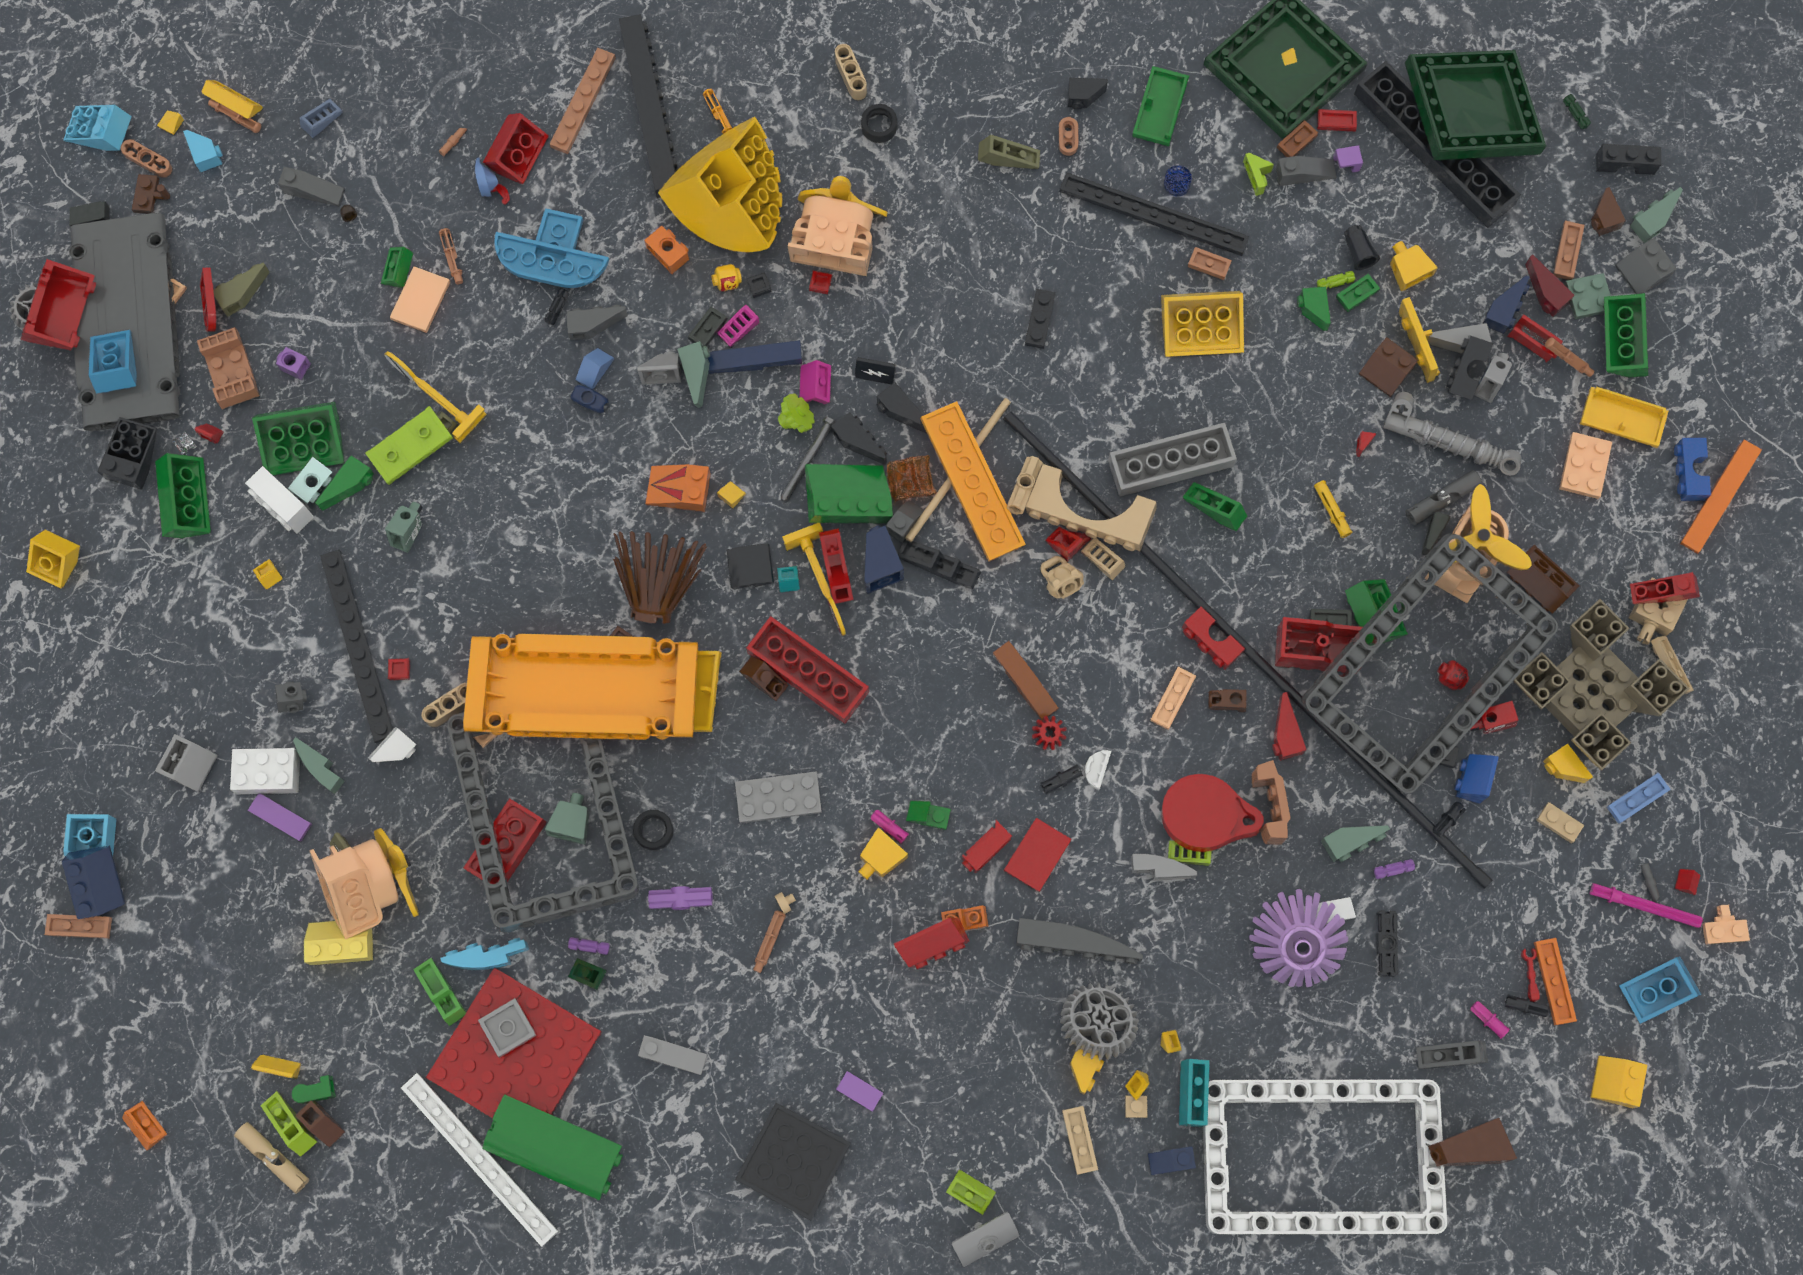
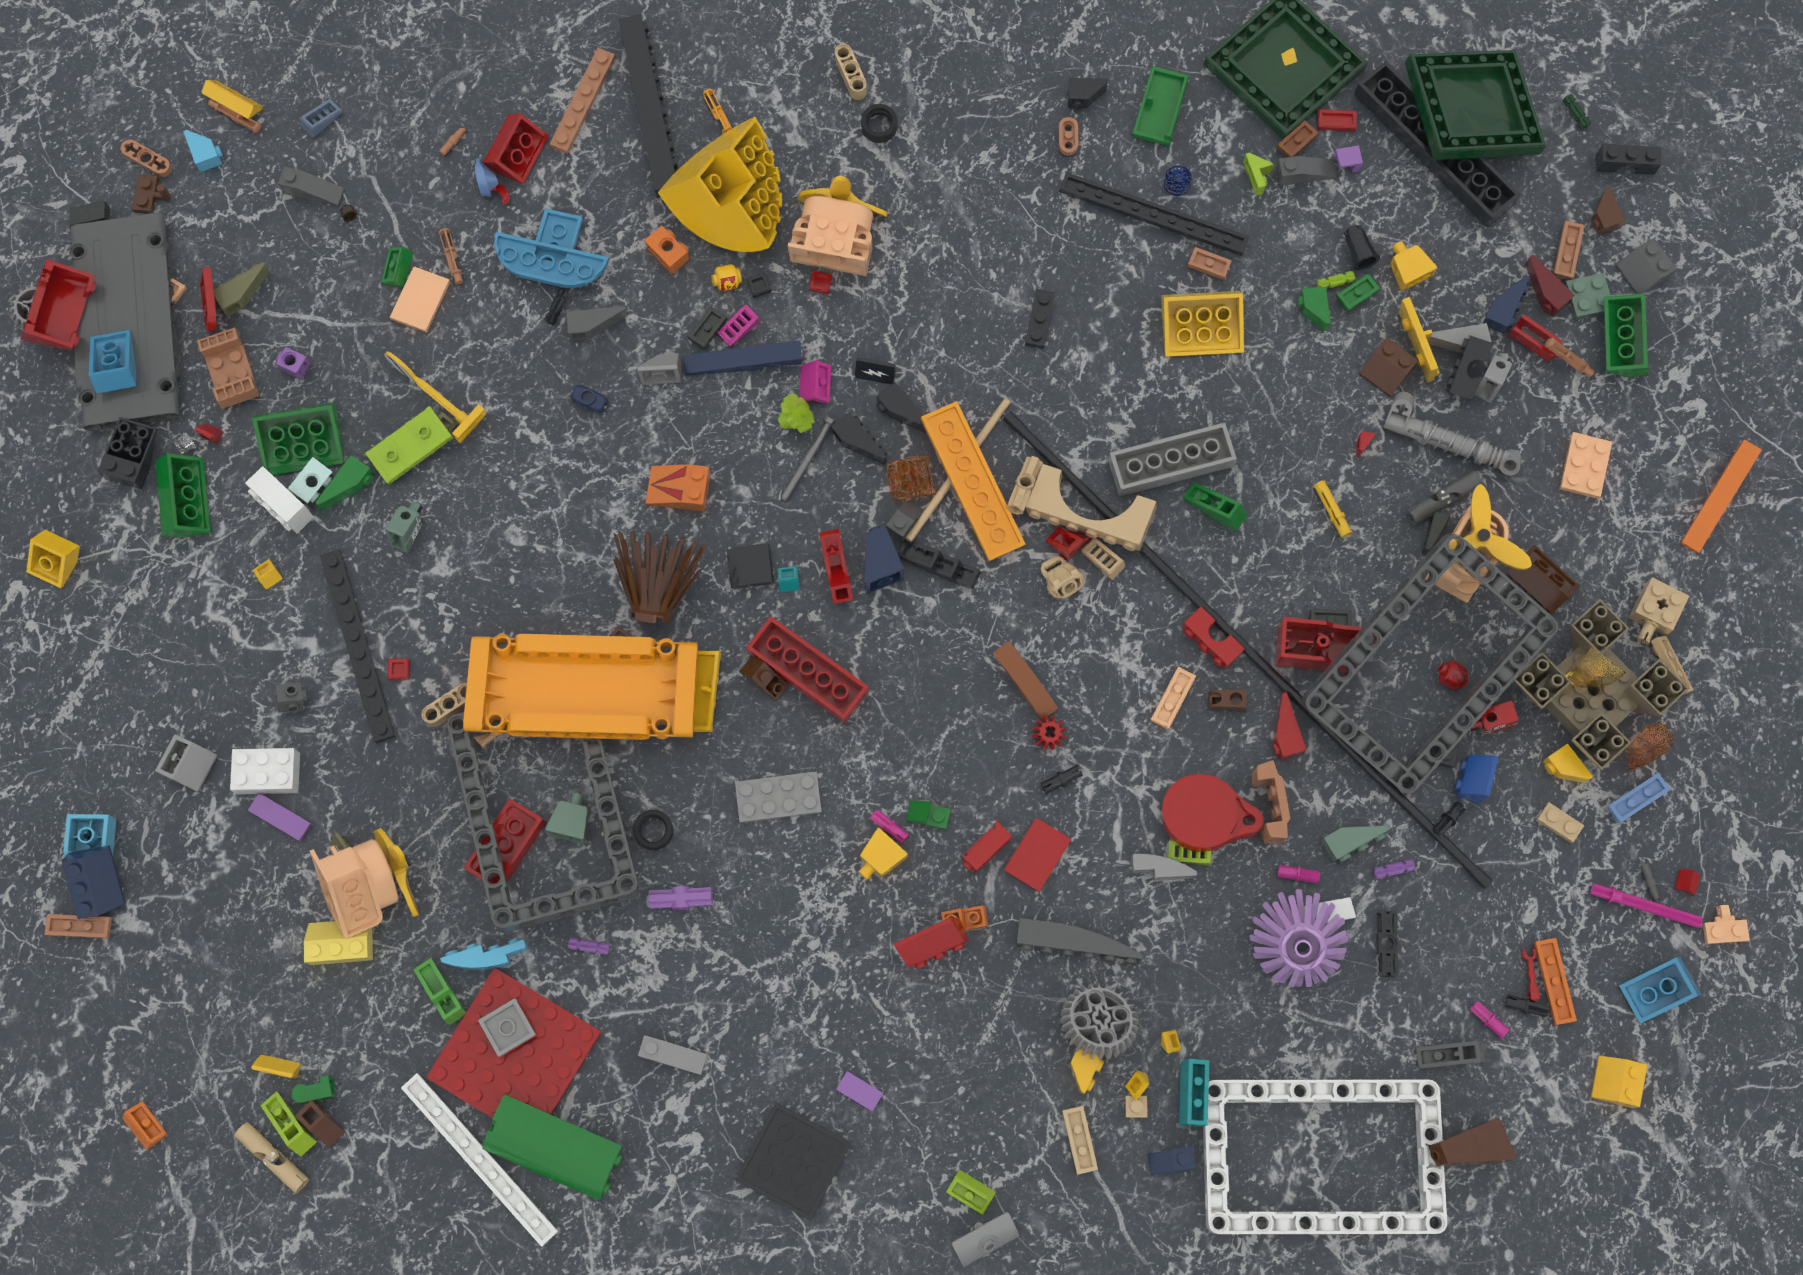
medium azure slope [63,105,132,151] -> none
yellow slope [157,110,184,135] -> none
sand green slope [293,737,345,794] -> none
white slope [368,727,416,762] -> none
dark green slope [568,958,607,991] -> none
medium blue slope [576,348,614,390] -> none
sand green slope [677,341,710,408] -> none
yellow slope [717,481,746,508] -> none
nougat piece [753,910,786,973] -> none
tan tile [775,892,796,914] -> none
yellow piece [782,523,846,636] -> none
green slope [805,464,893,524] -> none
olive slope [978,135,1040,169] -> none
white tile [1085,750,1111,790] -> none
green slope [1345,579,1408,644] -> none
yellow container [1580,386,1669,448] -> none
sand green slope [1630,187,1683,243] -> none
red slope [1630,572,1700,604] -> none
blue arch [1674,438,1711,501] -> none
none -> dark pink axle [1277,864,1320,883]
none -> clear yellow slope [1565,647,1626,688]
none -> clear orange slope [1628,722,1674,771]

